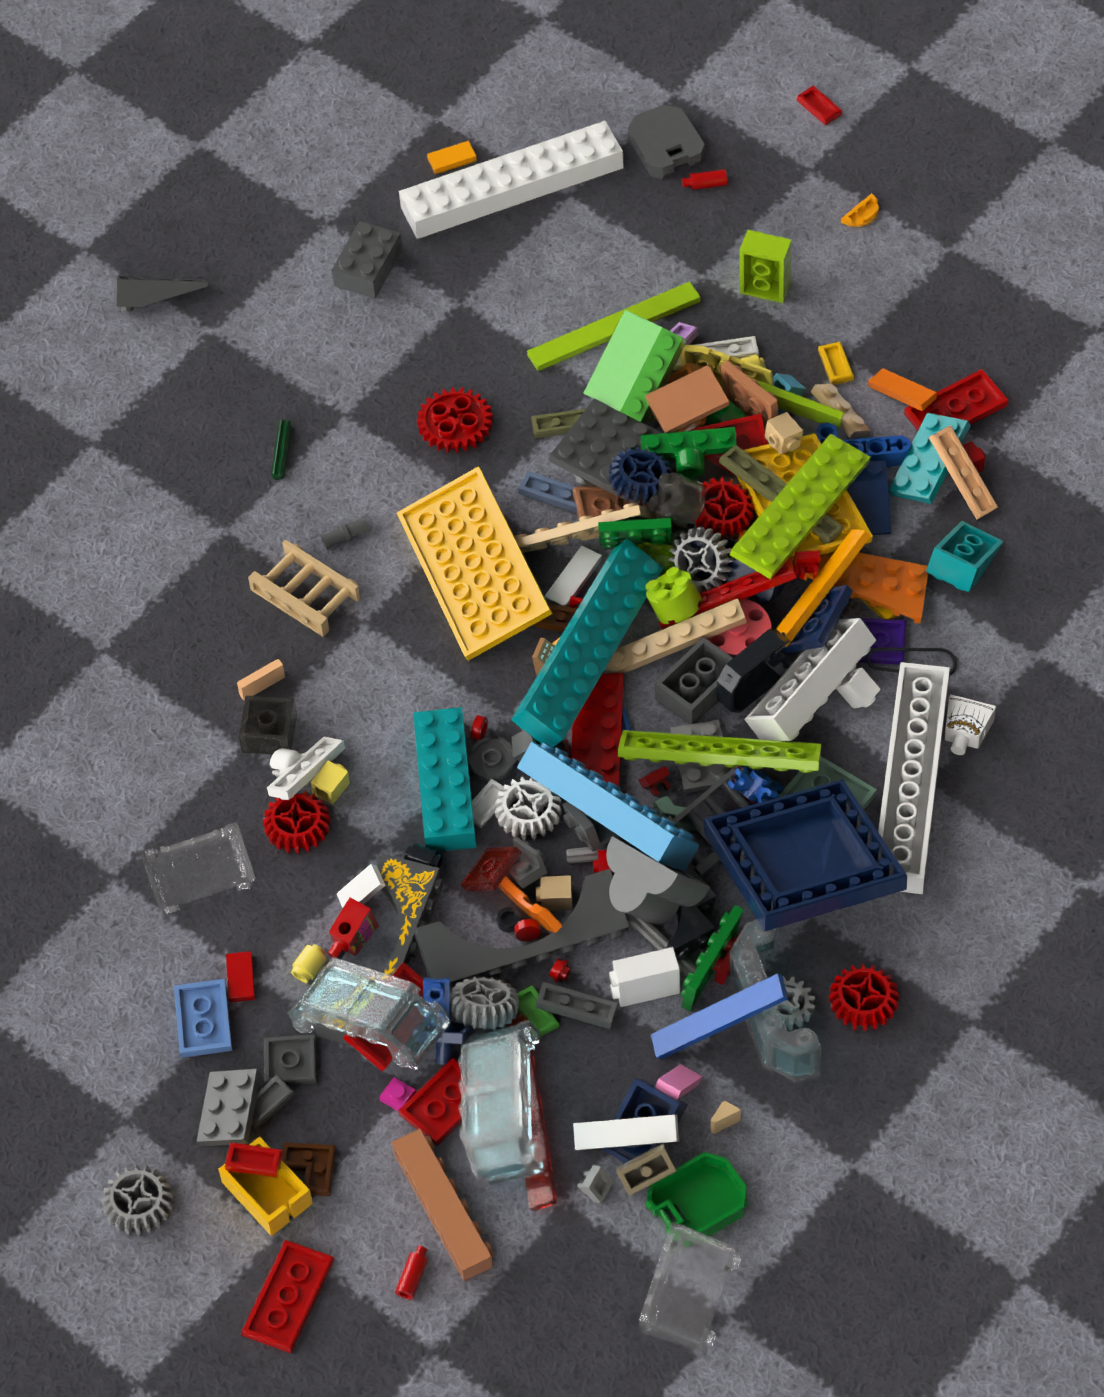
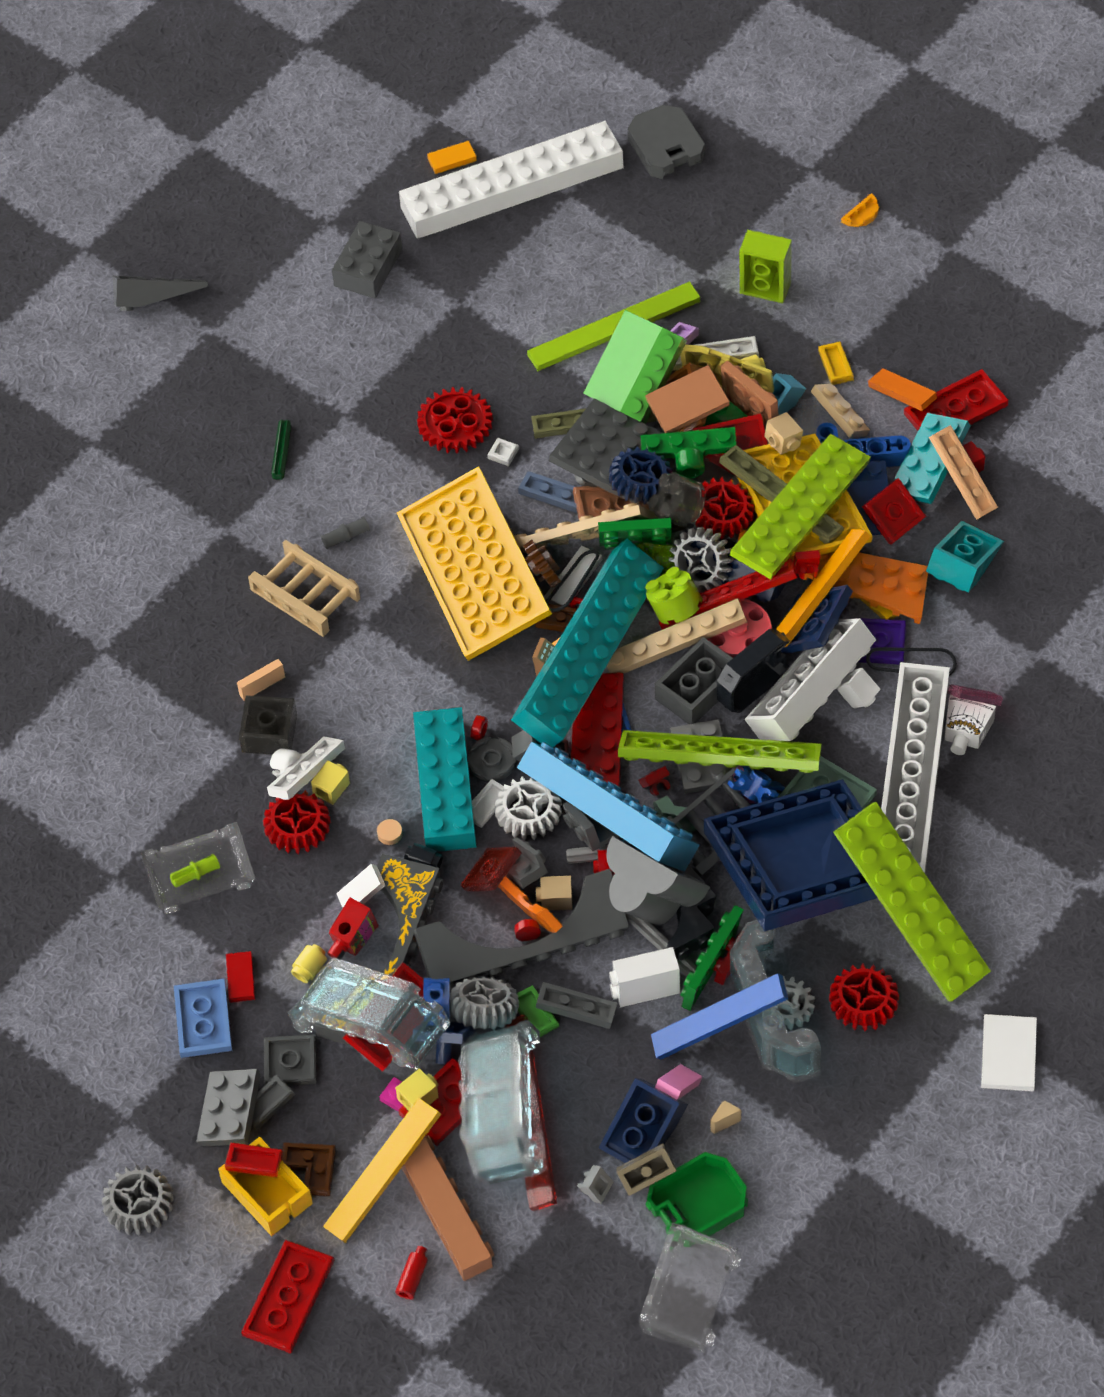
black tile [496,907,522,933] -> none
red plate [549,958,571,983] -> none
white tile [573,1115,679,1150] -> none
red cylinder [682,169,727,190] -> none
lime tile [756,380,844,430] -> none
red tile [797,86,842,125] -> none
none -> lime axle [170,854,220,887]
none -> yellow tile [323,1098,441,1243]
none -> light nougat tile [377,819,403,845]
none -> light yellow brick [395,1068,438,1111]
none -> white tile [487,438,519,466]
none -> reddish brown gear [523,540,561,588]
none -> black piece [546,550,599,612]
none -> lime plate [833,802,991,1002]
none -> red tile [862,478,926,545]
none -> clear pink tile [947,684,1003,706]
none -> white tile [981,1014,1037,1091]

